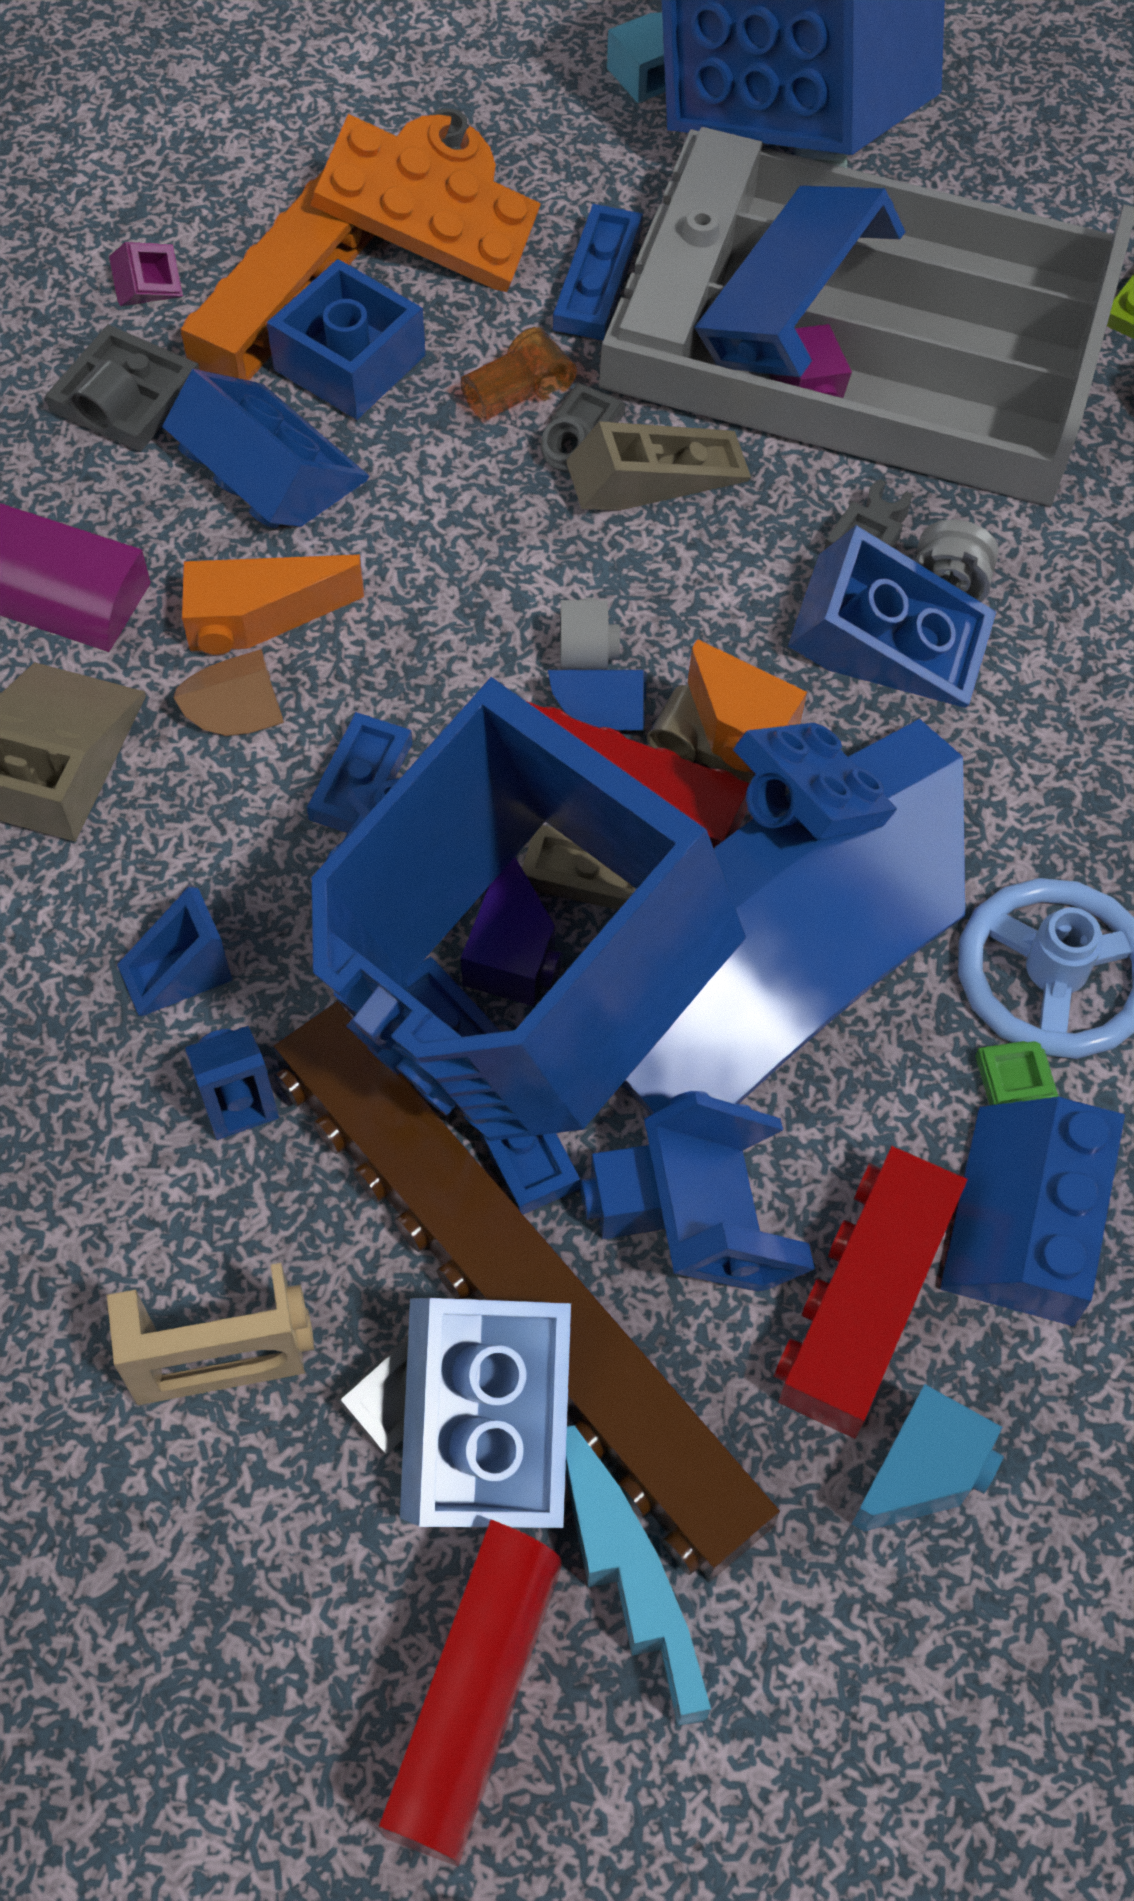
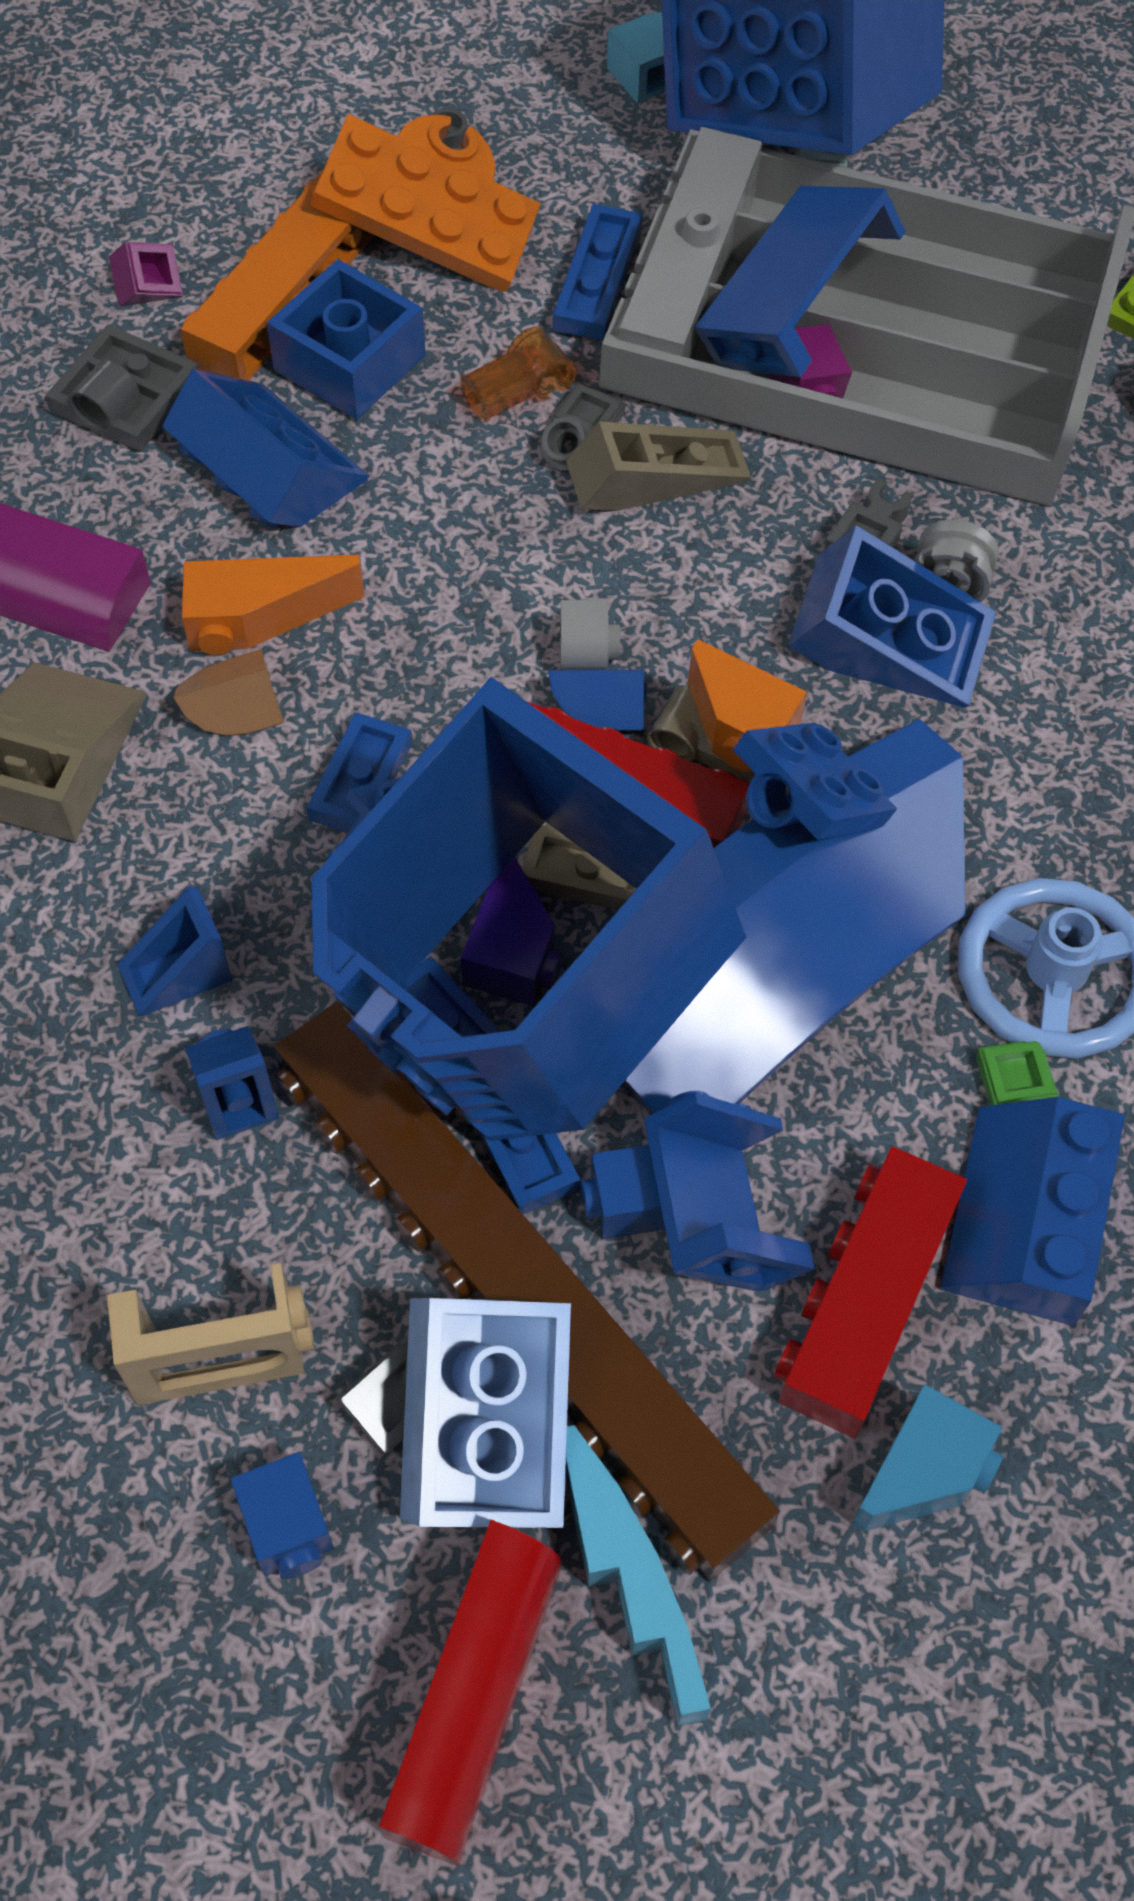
none -> blue brick [230,1451,334,1579]

